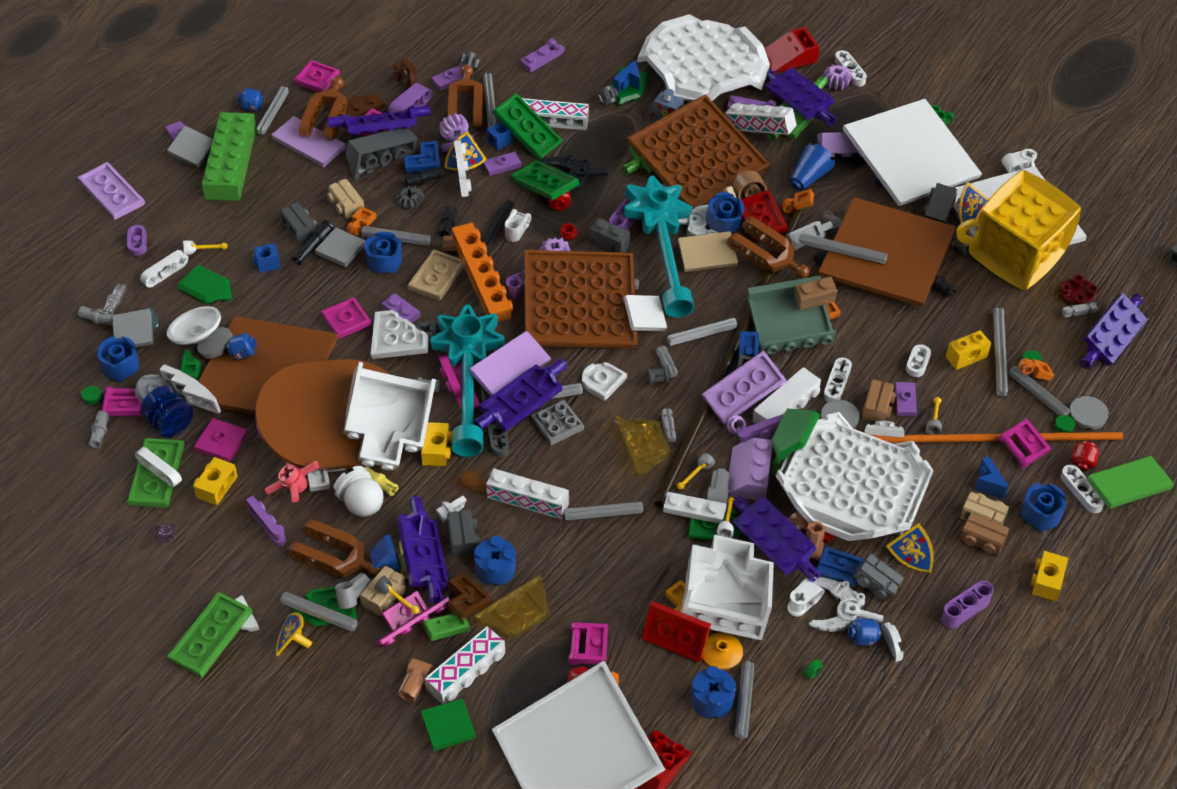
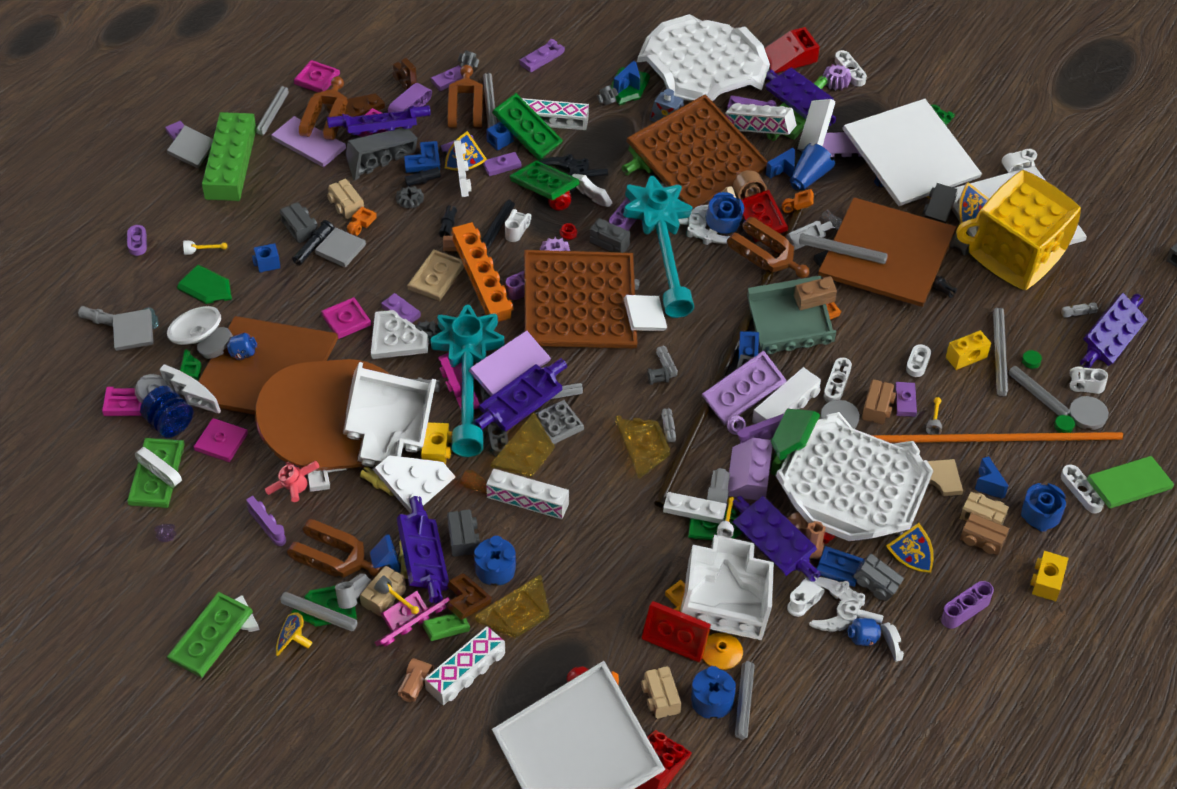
lavender tile [77,162,145,220] -> none
green tile [81,386,102,405] -> none
light grey pin [89,411,109,449] -> none
blue brick [97,336,140,382] -> none
clear pin [102,283,127,314] -> none
white beam [140,250,188,288] -> none
yellow brick [193,457,238,506] -> none
blue head [238,88,263,112] -> none
white tile [333,466,384,517] -> none
light grey axle [361,226,431,246] -> none
blue brick [365,232,402,273] -> none
green tile [421,698,476,751] -> none
white piece [435,496,467,523] -> none
lavender gear [439,113,469,141] -> none
light grey axle [564,502,643,520] -> none
dark pink plate [568,622,608,665] -> none
white tile [582,362,627,401] -> none
light grey axle [667,318,737,346] -> none
hinge [677,452,715,490] -> none
tan tile [678,231,738,272] -> none
green tile [803,659,823,680] -> none
white tile [865,421,904,437] -> none
dark pink plate [998,419,1051,469] -> none
orange plate [1018,358,1054,381] -> none
dark red dish [1060,274,1098,305] -> none
red head [1071,441,1099,472] -> none
none -> white plate [373,456,455,514]
none -> clear yellow wing [490,413,555,477]
none -> white tile [572,174,612,207]
none -> tan brick [641,666,681,719]
none -> blue slope [766,148,795,179]
none -> white tile [798,99,835,151]
none -> tan tile [927,459,963,496]
none -> white piece [1070,367,1108,394]

